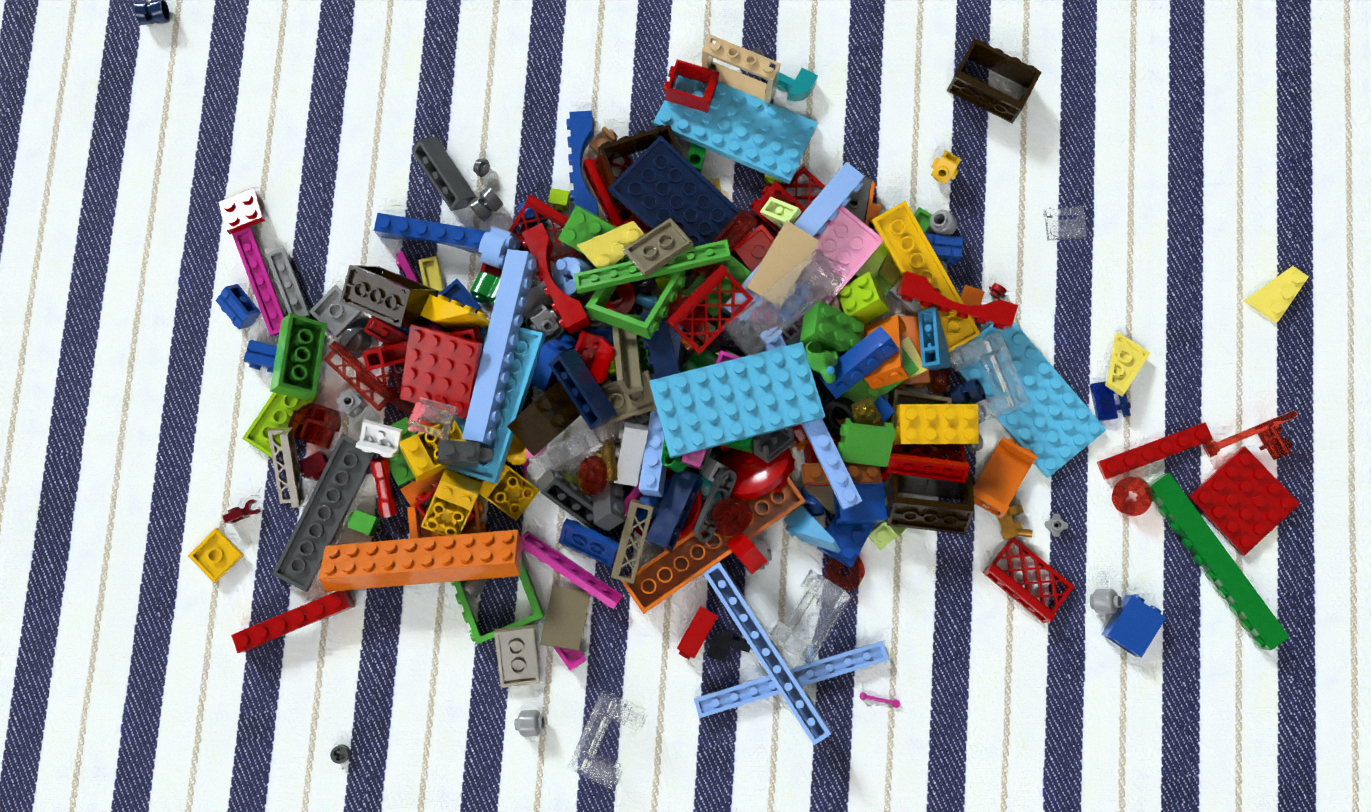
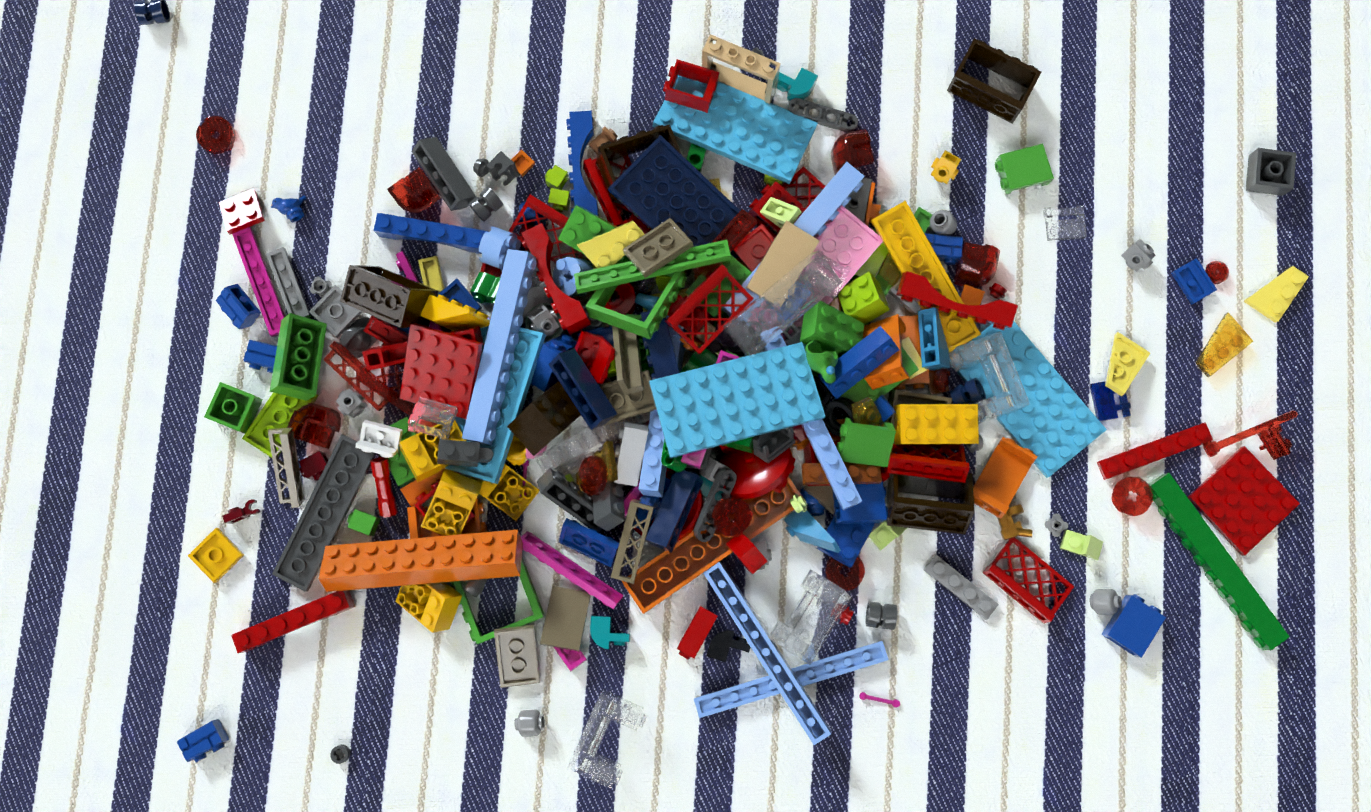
none -> blue brick [177,719,229,763]
none -> clear red plate [196,116,236,154]
none -> bright green brick [204,382,263,433]
none -> blue animal [271,195,307,222]
none -> light grey plate [310,276,332,298]
none -> clear red brick [387,167,442,213]
none -> yellow slope [395,582,462,633]
none -> dark grey hinge [487,151,520,186]
none -> orange plate [511,150,535,177]
none -> lime plate [545,165,569,190]
none -> teal brick [590,616,630,649]
none -> dark grey beam [788,98,858,133]
none -> yellowish green plate [790,494,807,513]
none -> clear red brick [831,129,874,175]
none -> red plate [838,606,854,625]
none -> dark grey wheel [865,601,898,630]
none -> light grey plate [924,555,999,620]
none -> clear red brick [954,242,1000,288]
none -> bright green panel [995,144,1054,195]
none -> yellowish green slope [1060,530,1103,560]
none -> light grey brick [1121,239,1155,272]
none -> blue plate [1171,258,1217,305]
none -> clear yellow wing [1195,312,1253,377]
none -> clear red plate [1205,261,1229,284]
none -> dark grey brick [1246,148,1296,196]

